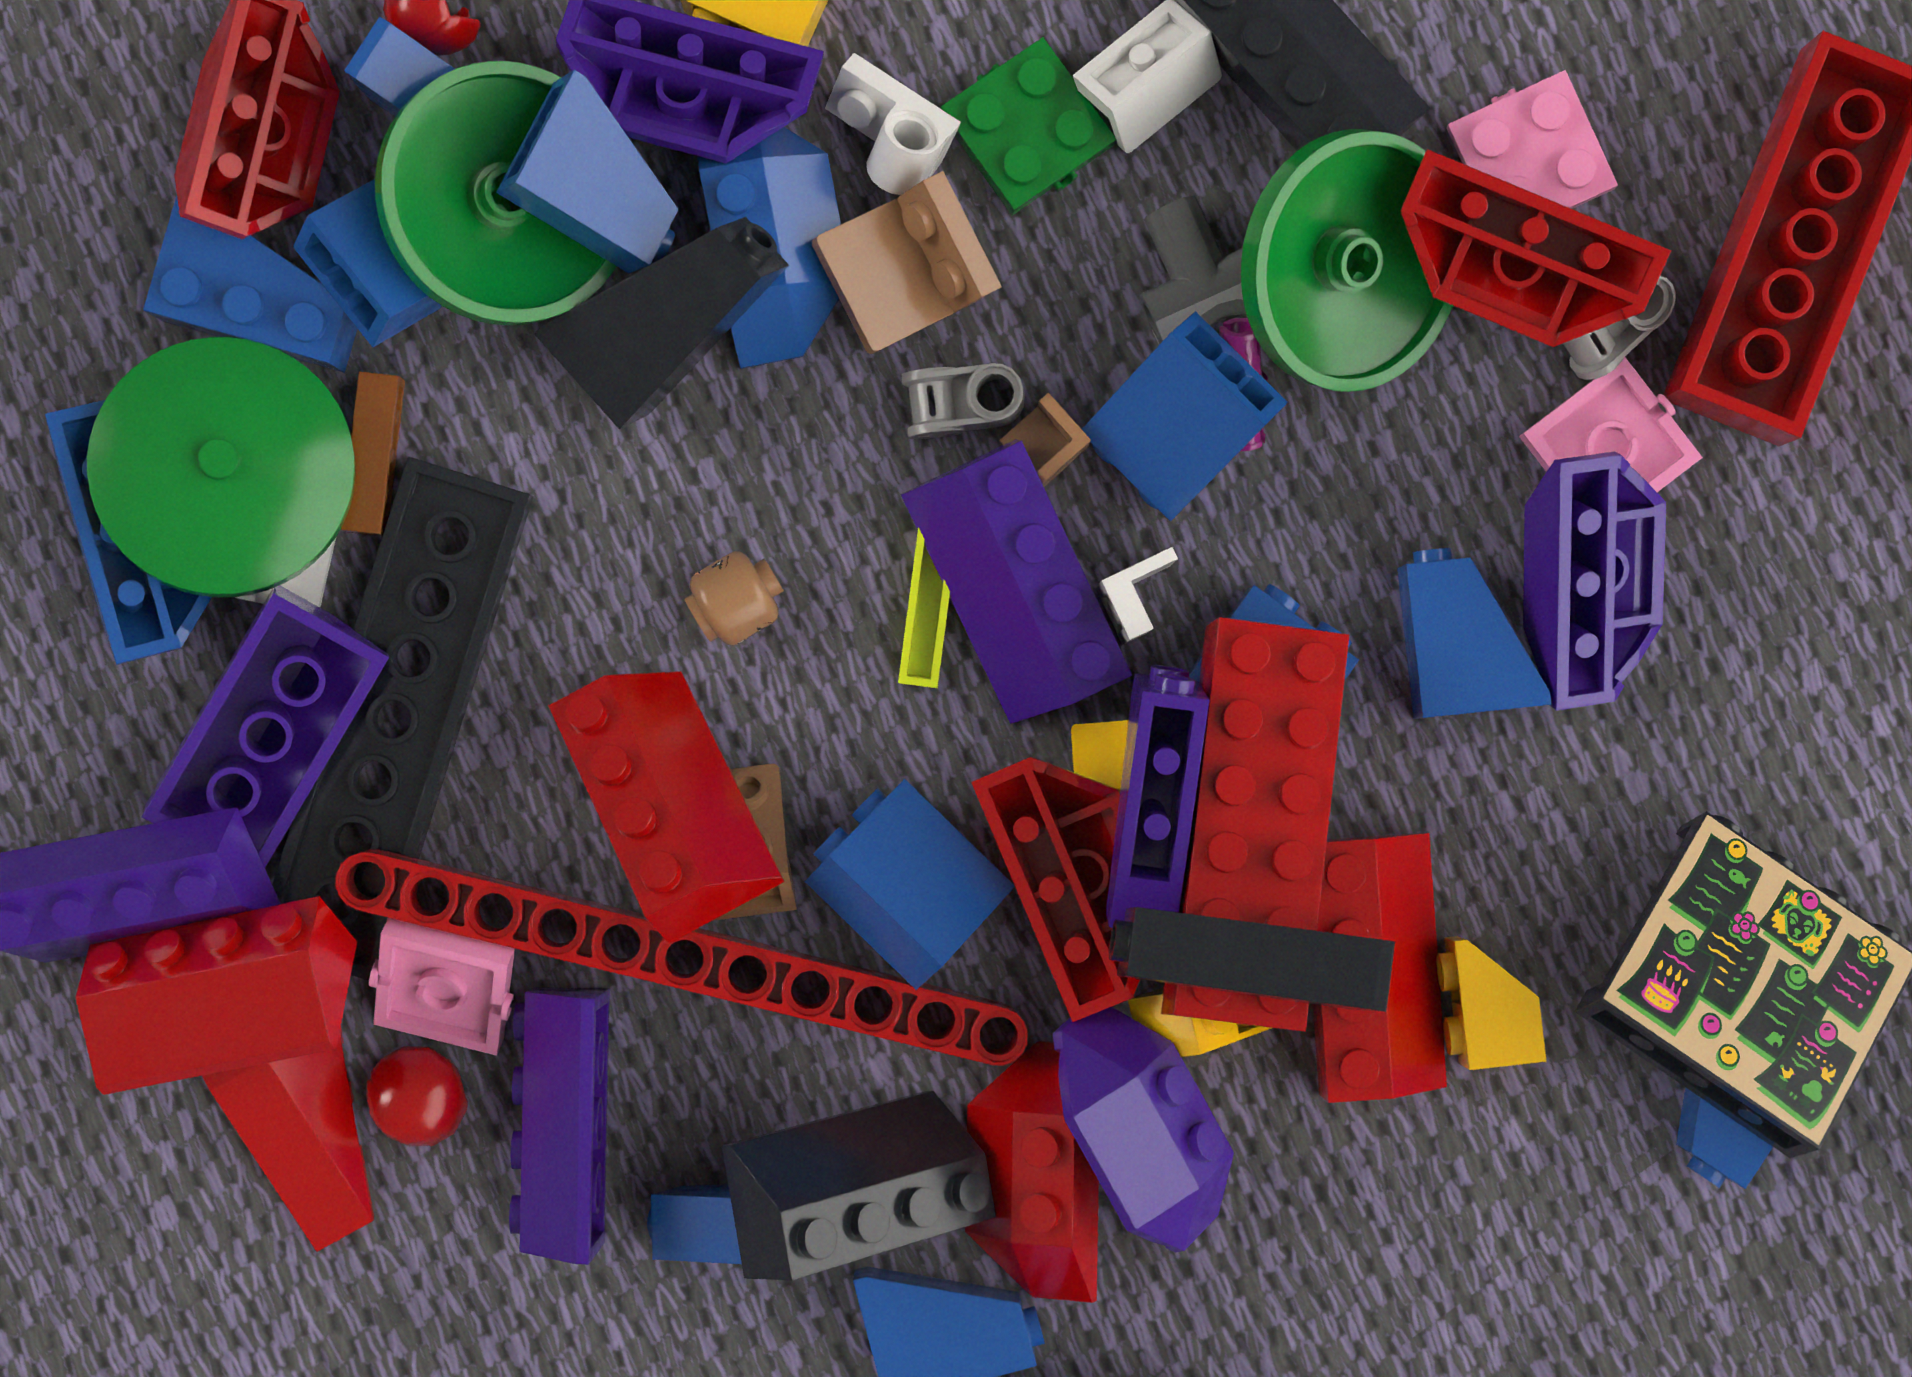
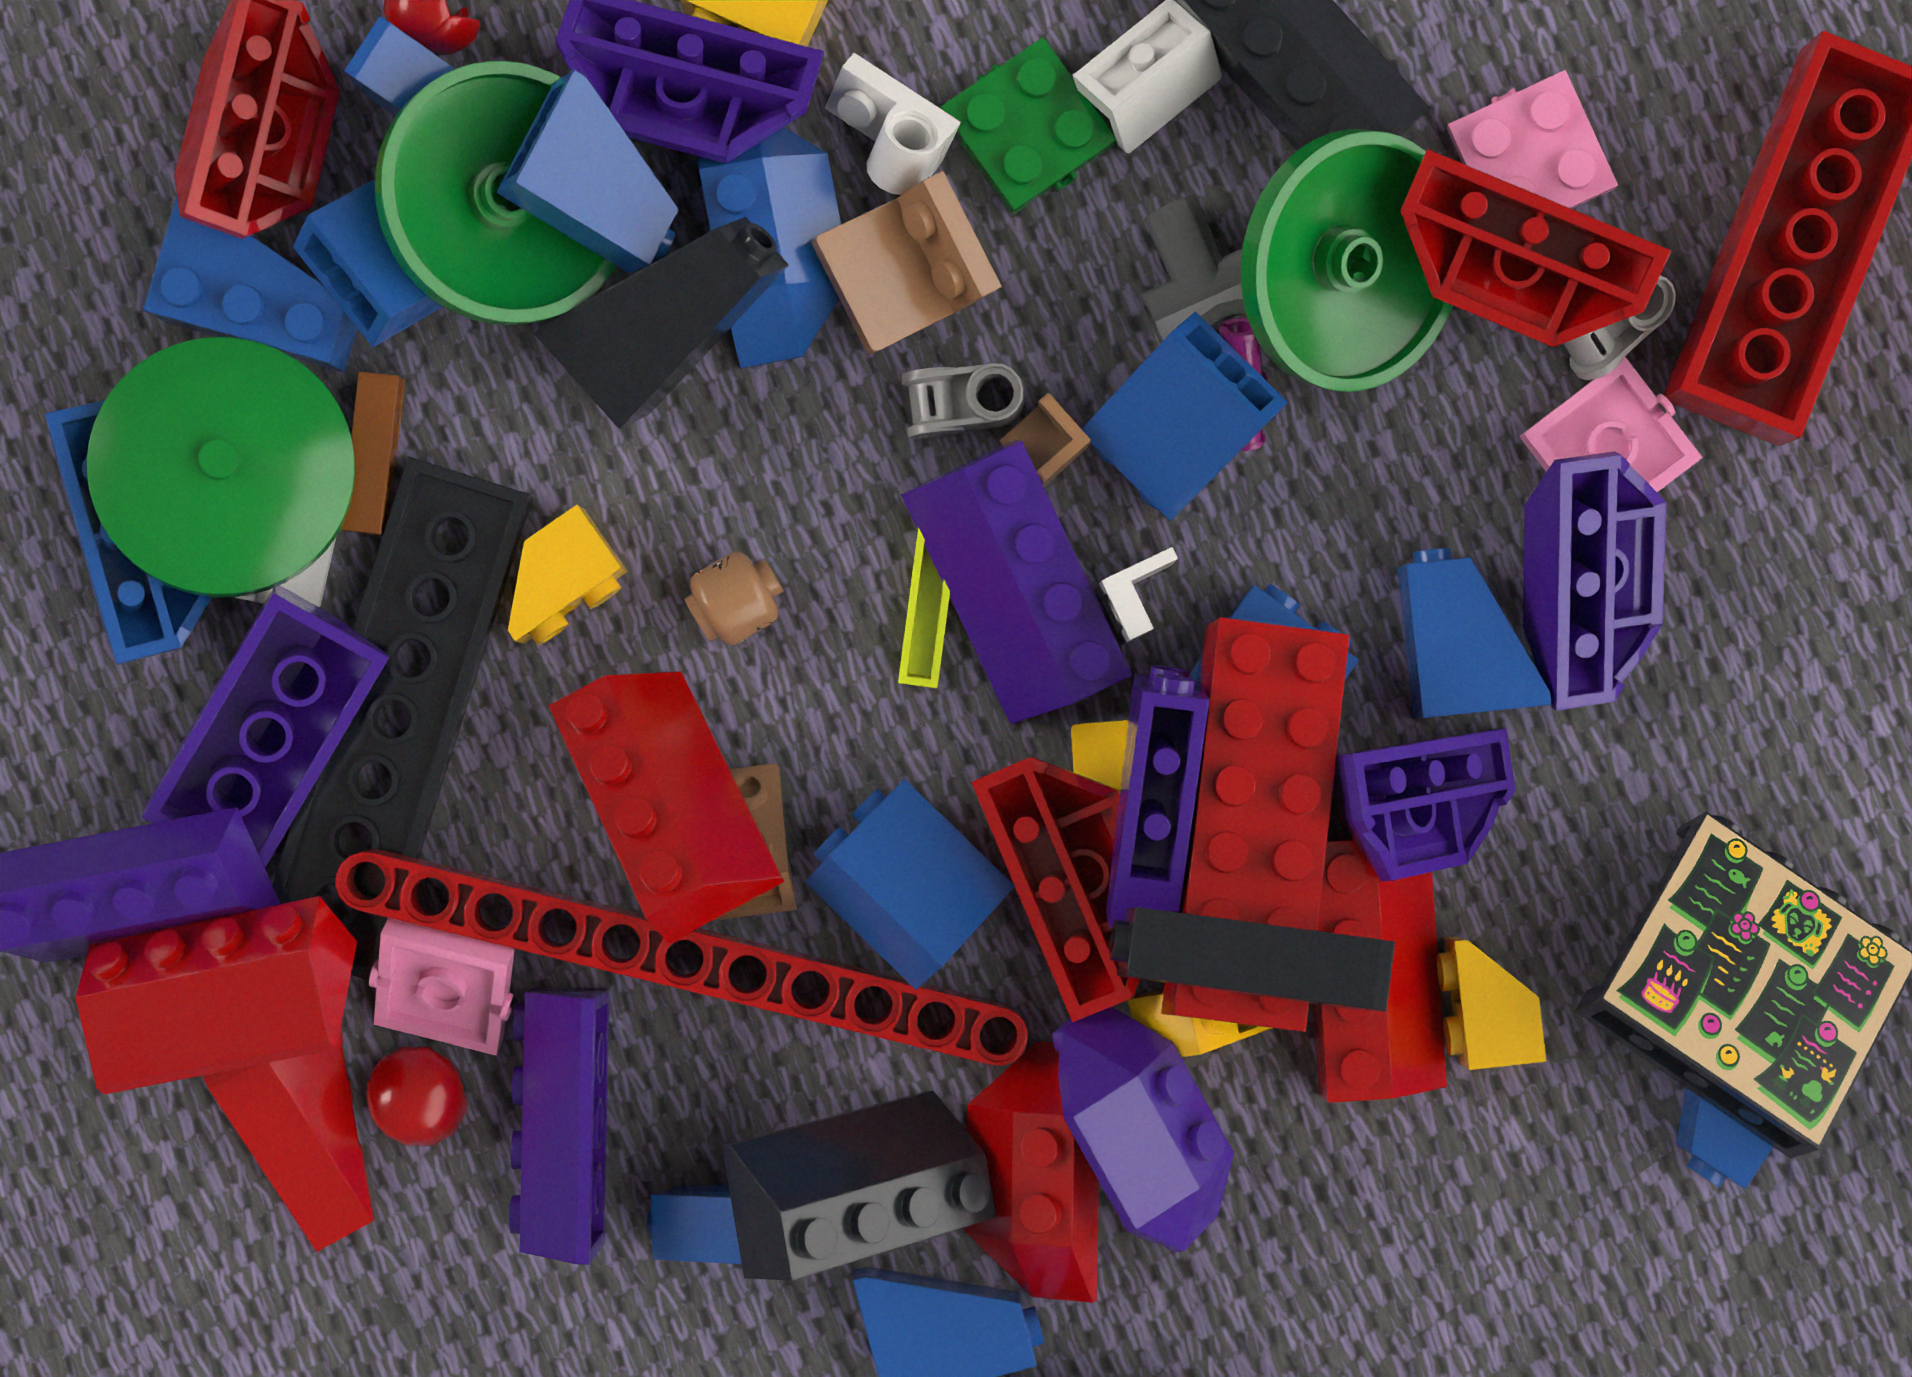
none -> yellow slope [508,505,628,646]
none -> dark purple wedge [1333,728,1516,882]

